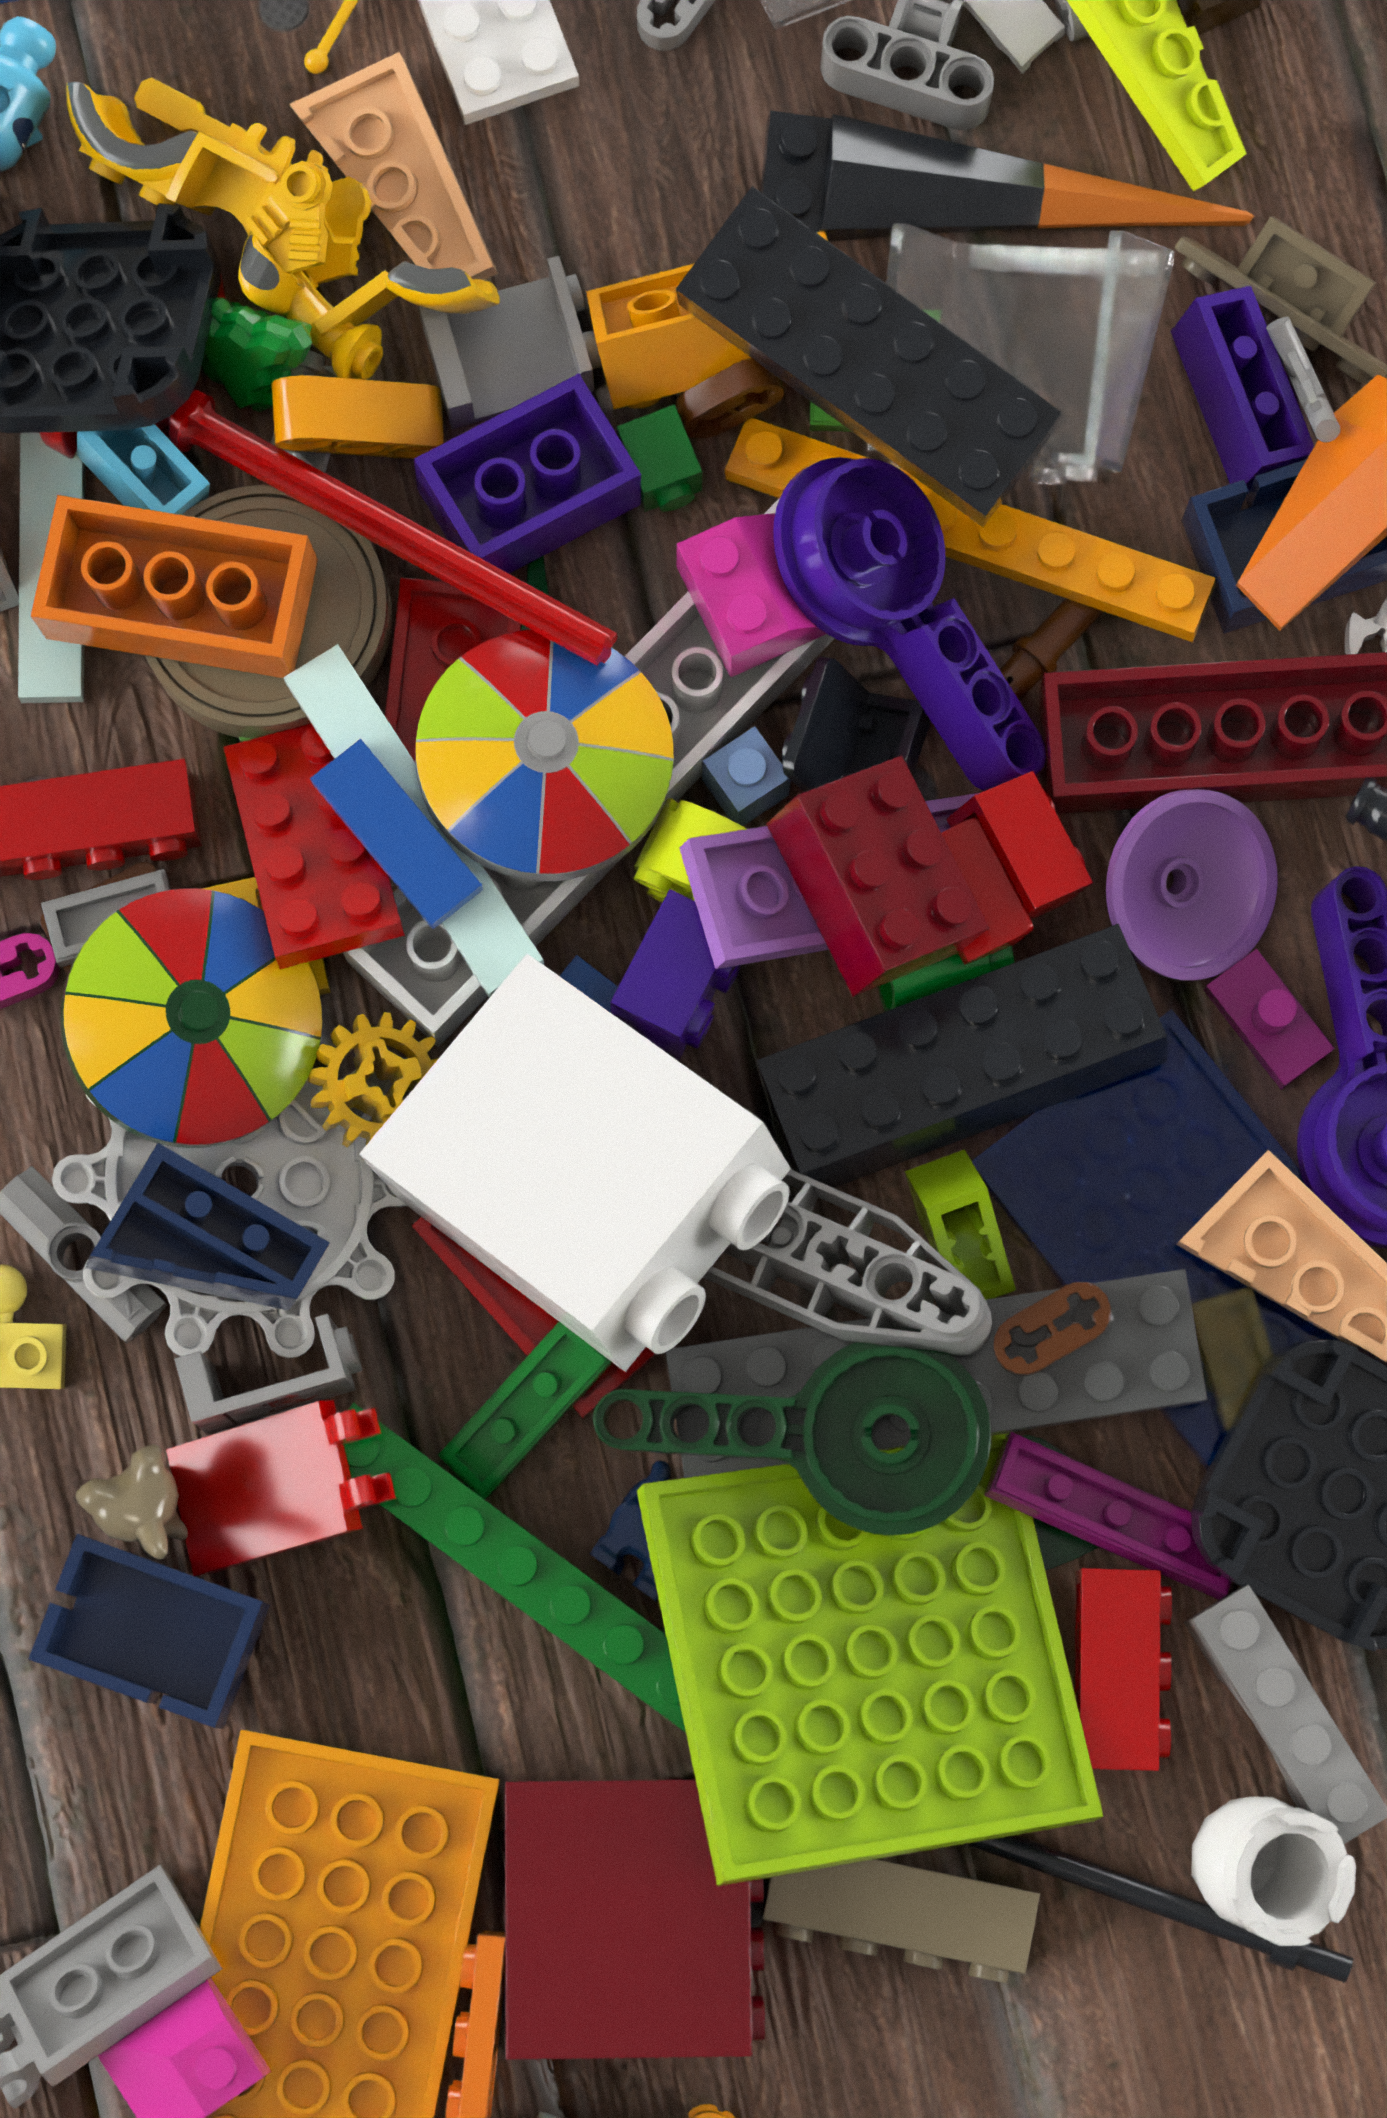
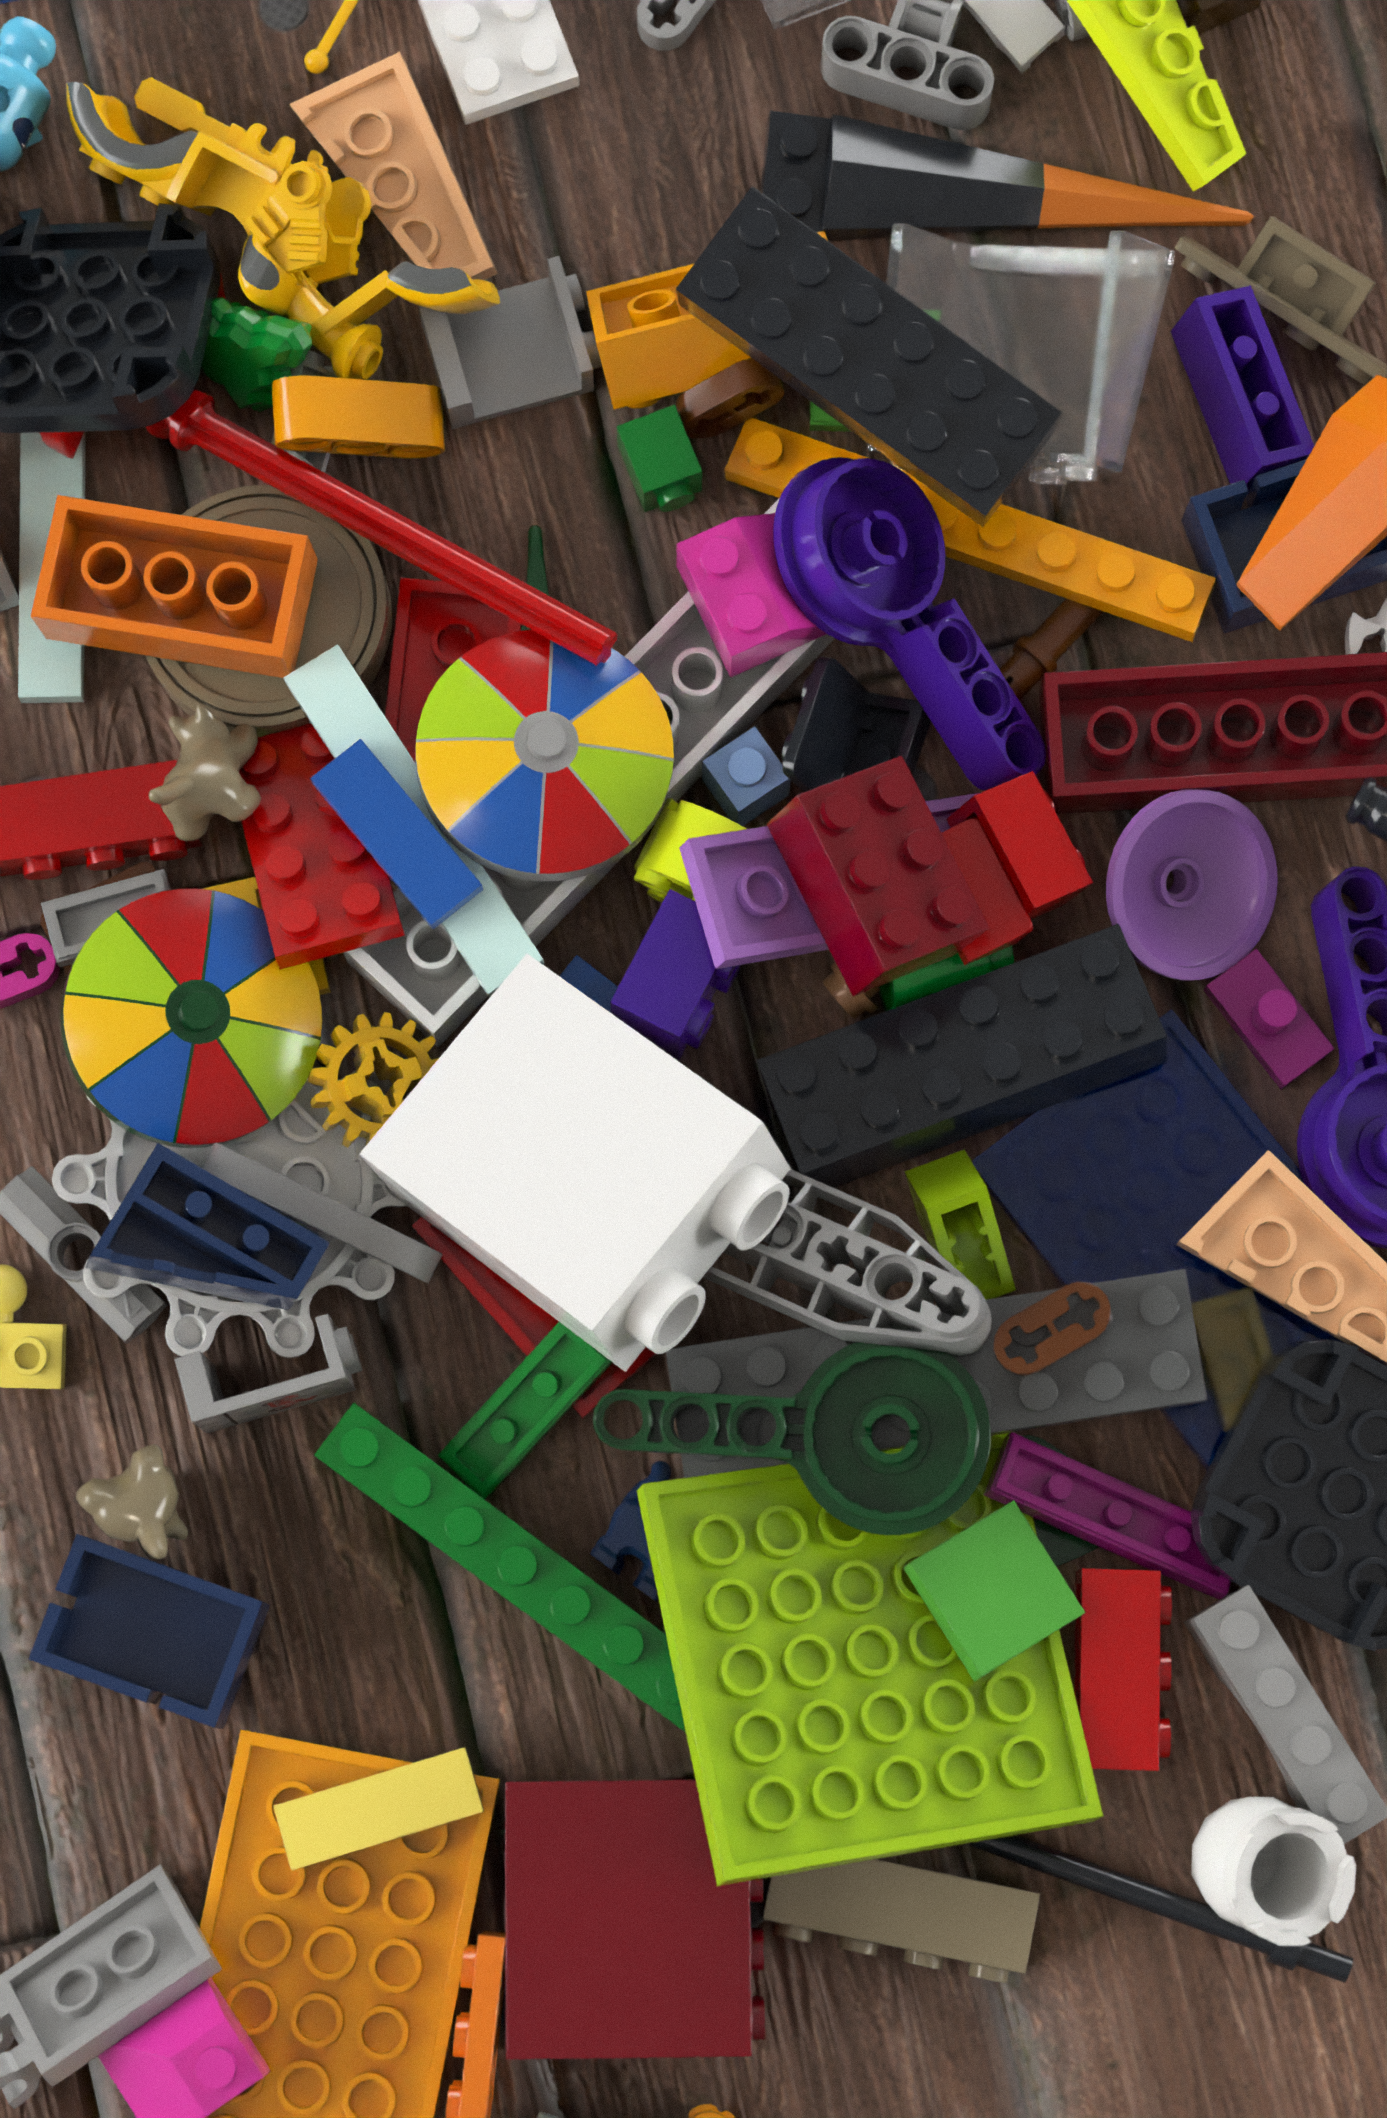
medium azure brick [77,424,210,515] -> none
tile [166,1400,396,1576] -> none
dark purple brick [414,373,641,574] -> none
light grey piece [1266,317,1340,442] -> none
none -> dark tan animal [148,705,261,841]
none -> light grey beam [202,1143,443,1284]
none -> light yellow tile [273,1747,485,1871]
none -> medium nougat plate [822,962,880,1019]
none -> bright green tile [903,1500,1085,1682]

